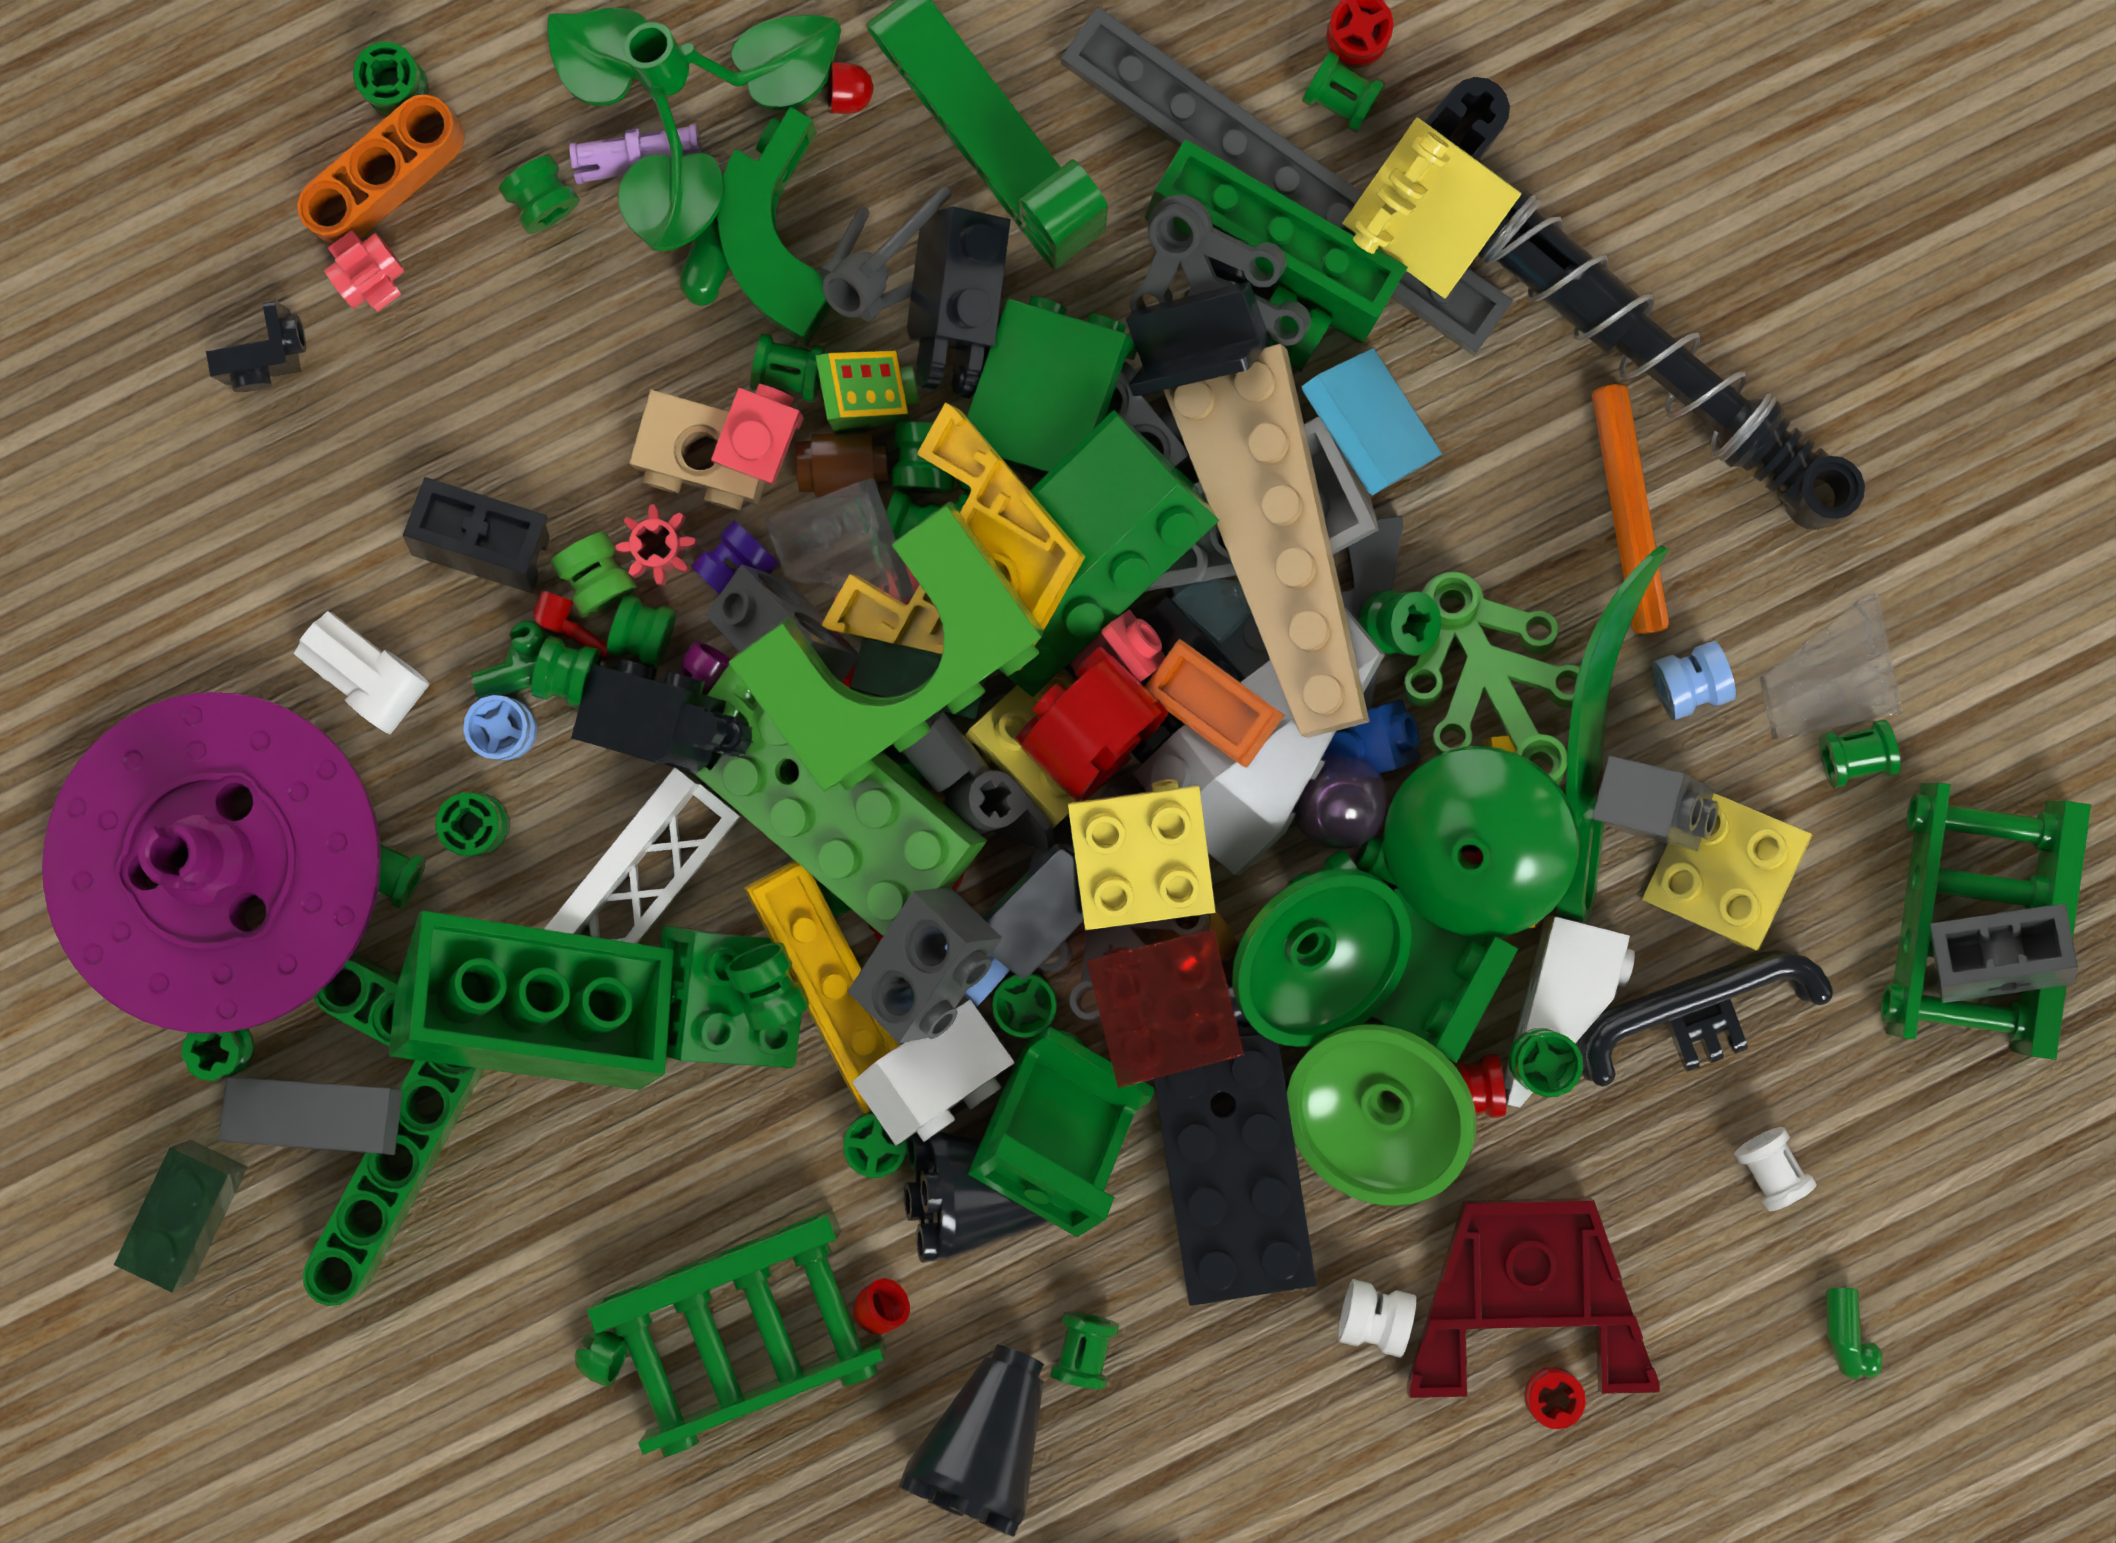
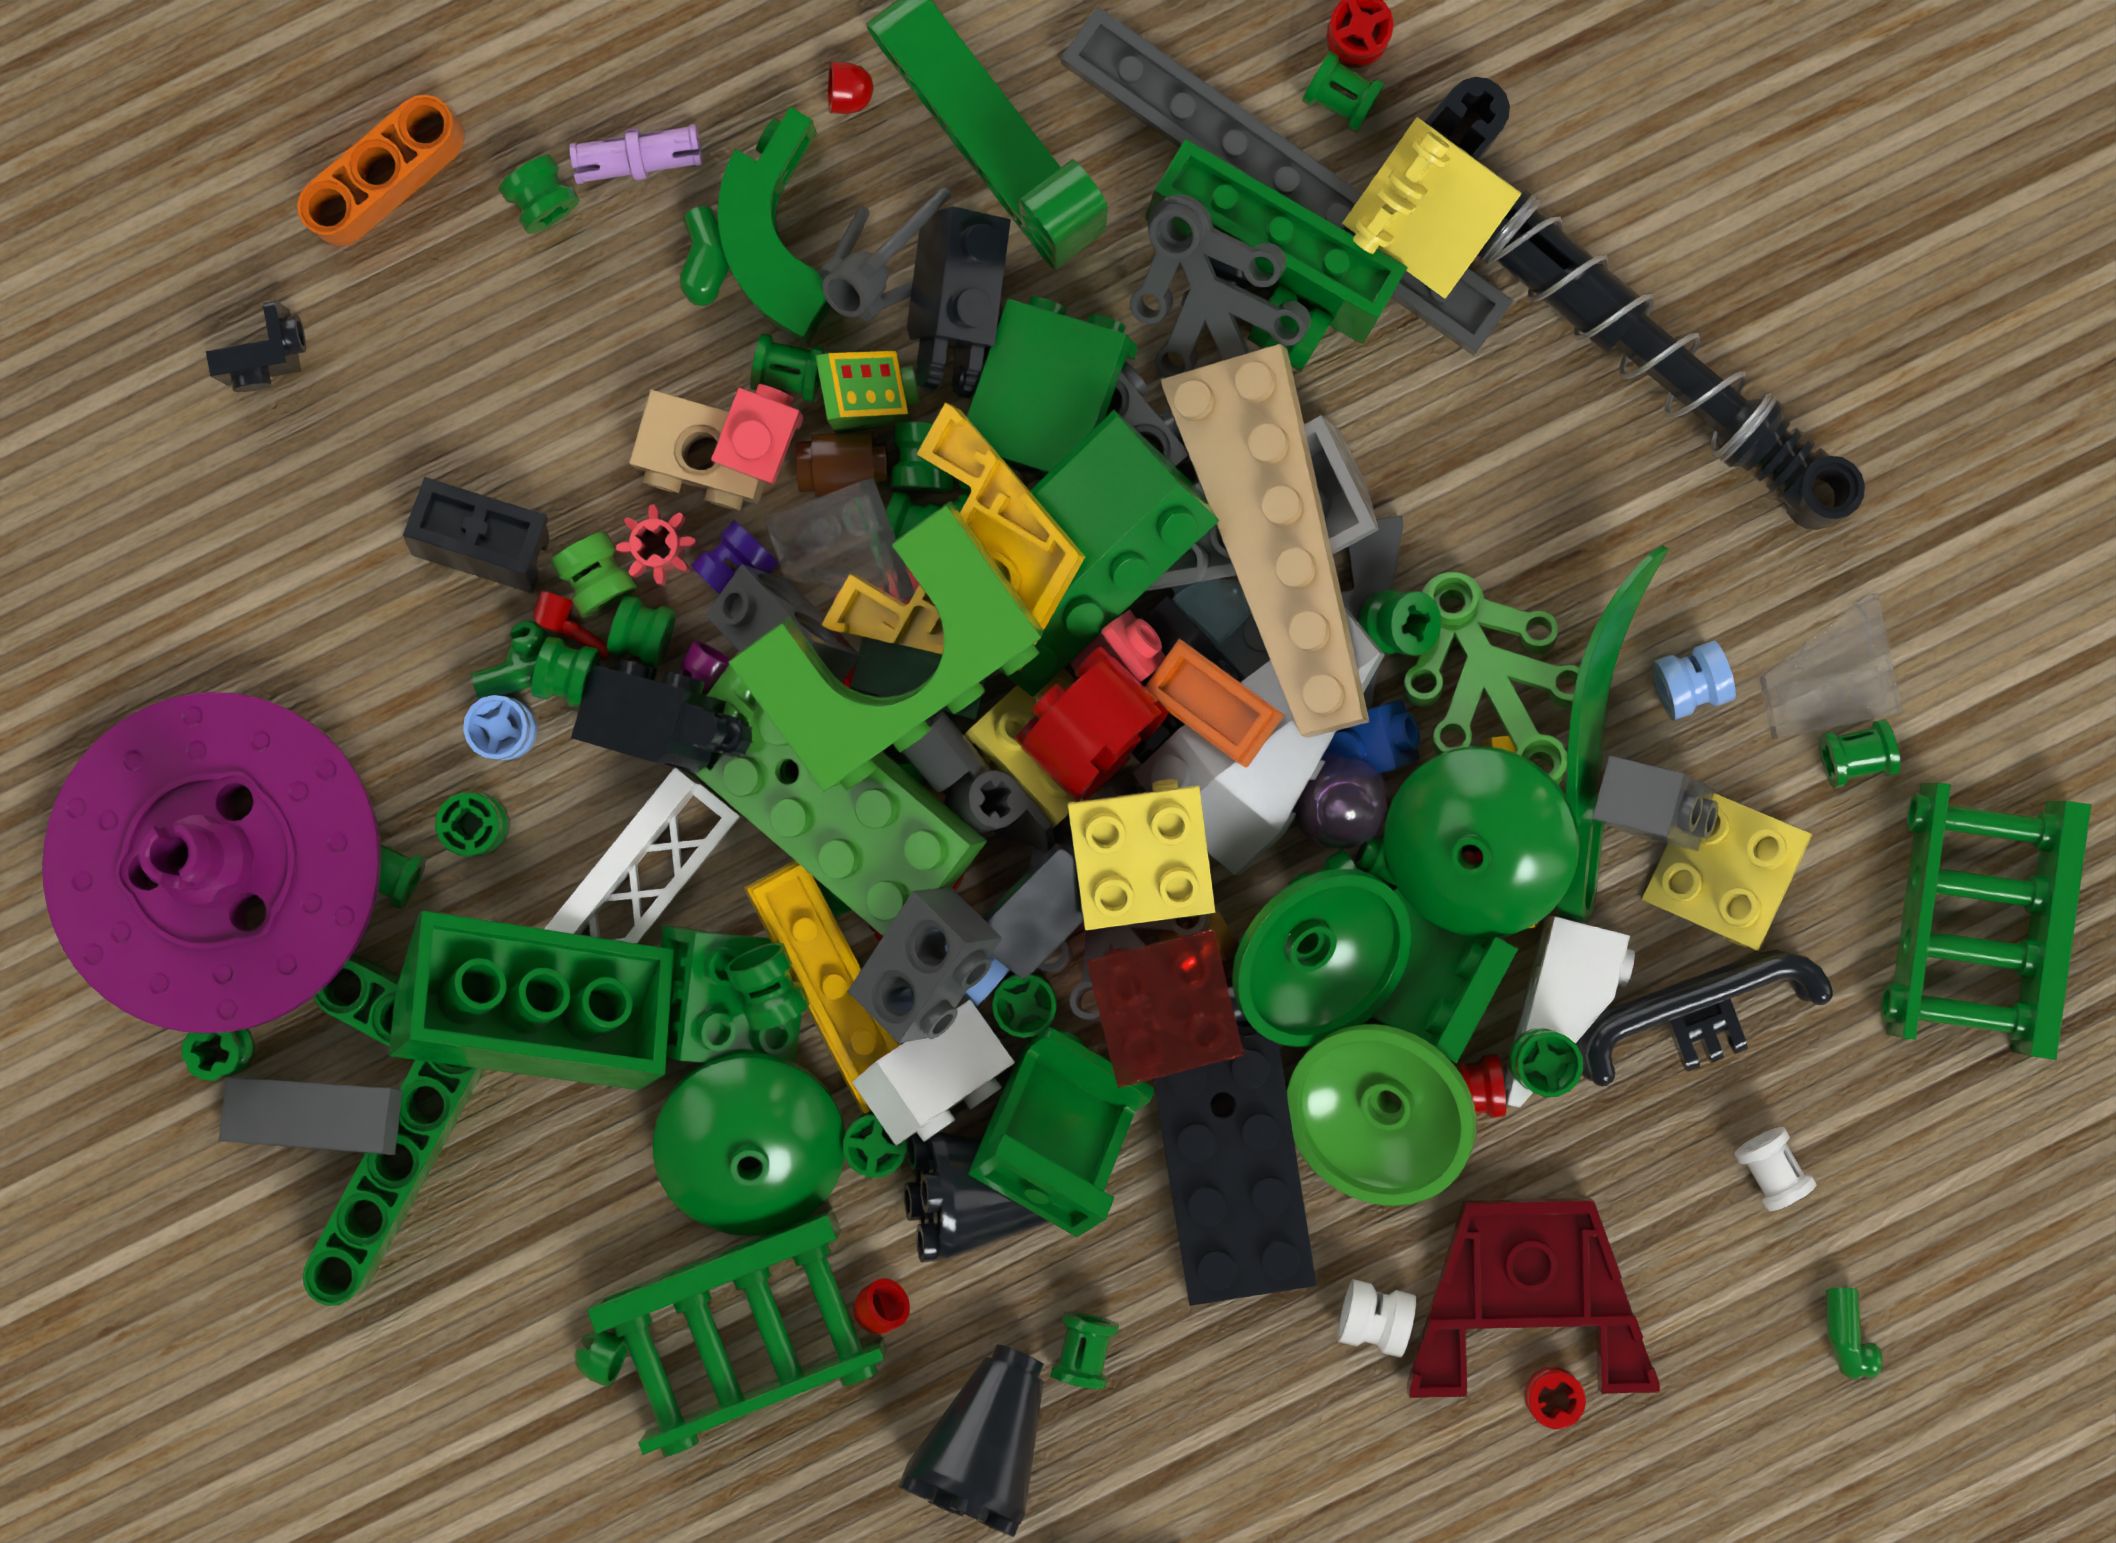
clear green brick [114,1140,248,1292] -> none
white piece [294,611,430,735] -> none
coral gear [324,230,405,312] -> none
green wheel [353,41,429,117] -> none
green plant [548,7,841,252] -> none
black panel [1126,281,1270,396] -> none
medium azure tile [1301,348,1442,496] -> none
orange axle [1592,384,1669,634] -> none
dark grey brick [1930,903,2078,1003] -> none
none -> green dish [653,1053,845,1236]

